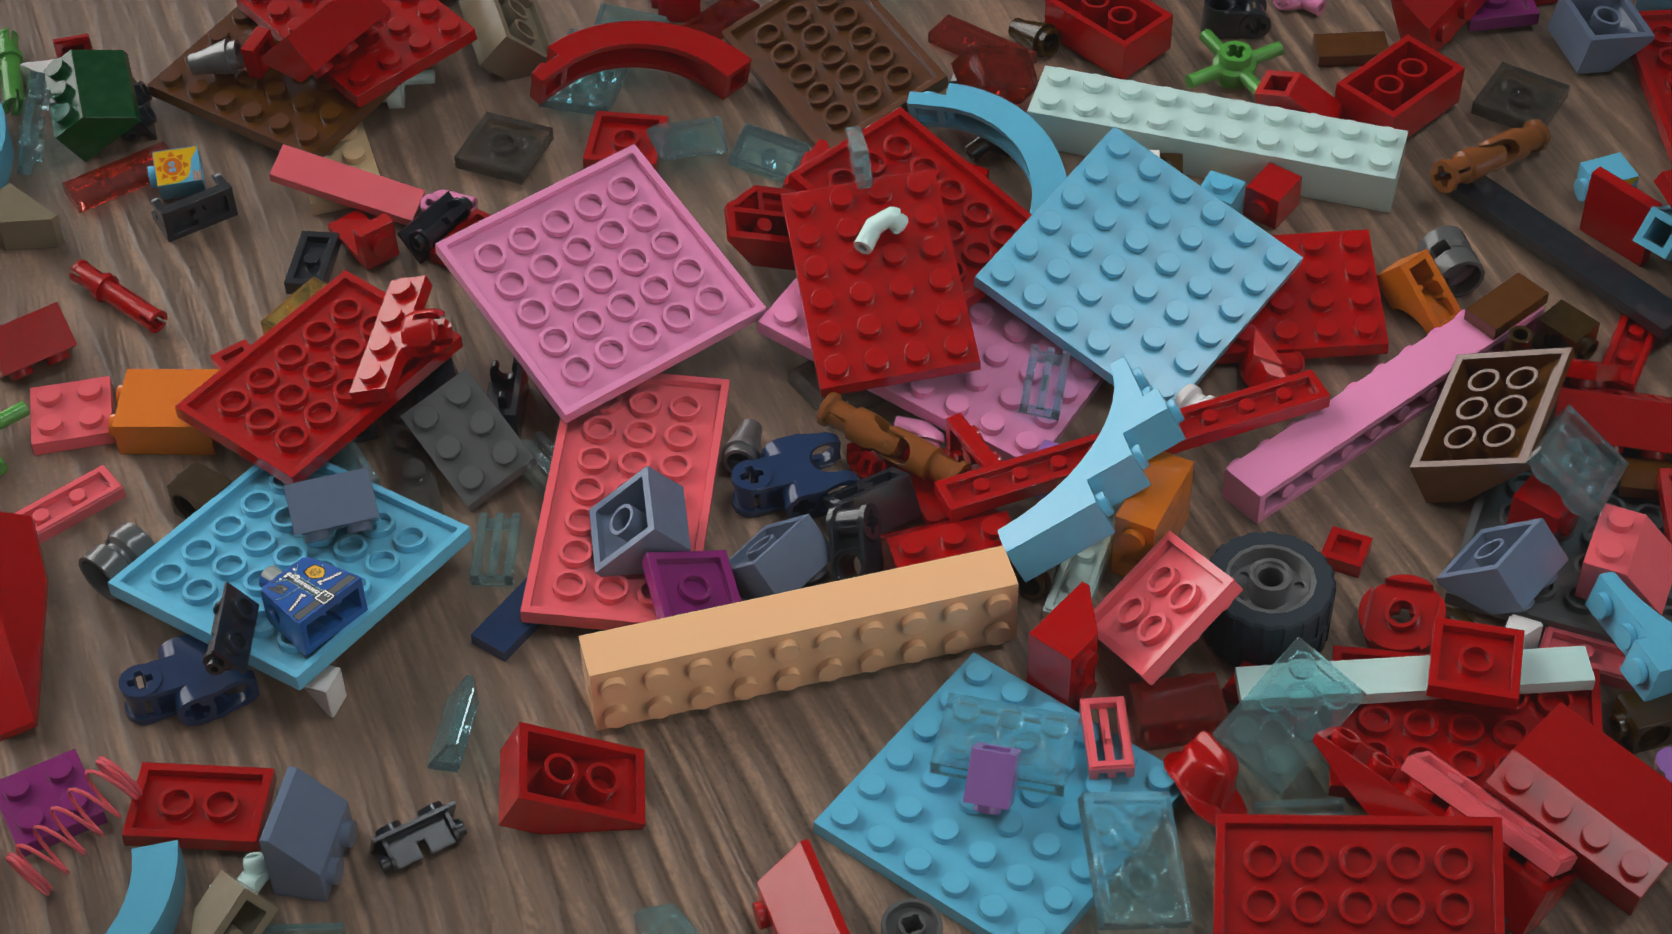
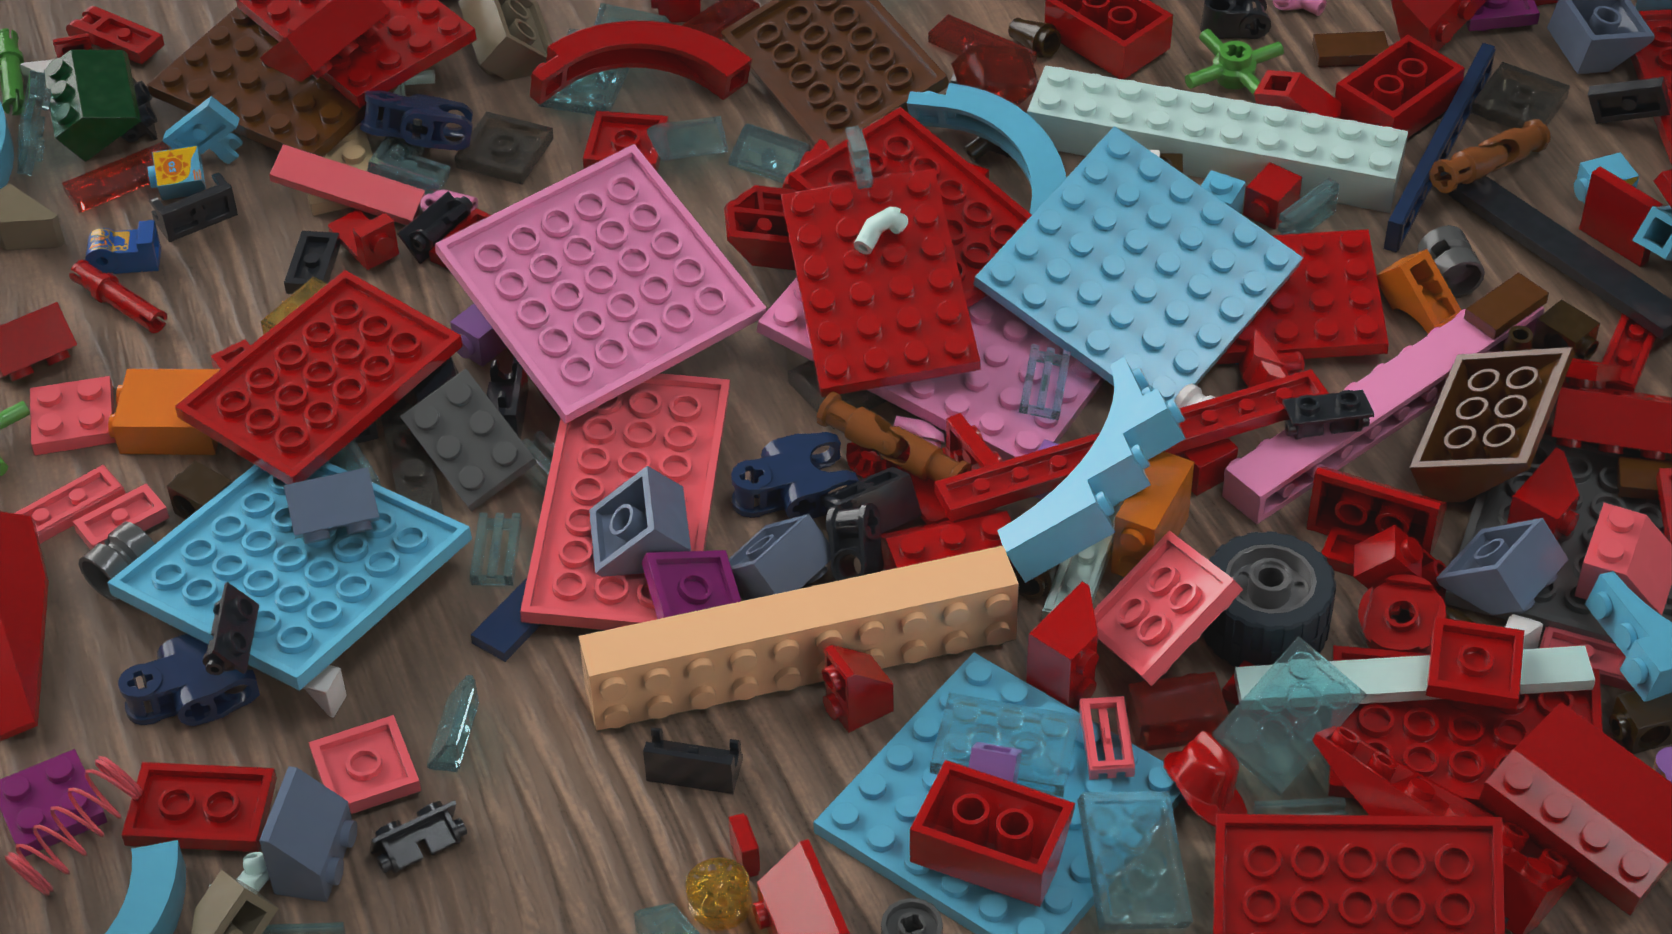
flat silver cone [188,38,245,75] -> none
red tile [240,26,275,79] -> none
blue torso [259,557,368,656] -> none
red plate [349,275,453,404] -> none
red slope [498,722,646,835] -> none
flat silver cone [721,419,762,475] -> none
coral tile [1401,751,1578,877] -> none
clear light blue plate [1527,404,1629,523] -> none
none -> red plate [66,5,165,65]
none -> coral plate [73,483,169,550]
none -> blue leg [85,220,161,274]
none -> medium azure plate [162,96,243,164]
none -> coral plate [308,715,421,814]
none -> dark blue piece [360,91,473,151]
none -> clear light blue plate [367,137,451,194]
none -> medium lavender brick [450,304,507,367]
none -> black hinge [643,727,743,794]
none -> clear yellow wheel [685,857,752,931]
none -> red tile [728,813,760,879]
none -> red slope [822,645,894,733]
none -> red slope [910,760,1075,907]
none -> red brick [1173,438,1238,496]
none -> clear light blue tile [1278,178,1339,235]
none -> black hinge [1282,390,1374,439]
none -> red slope [1306,467,1447,555]
none -> red slope [1354,525,1446,600]
none -> dark blue tile [1384,43,1496,253]
none -> black plate [1588,77,1672,124]

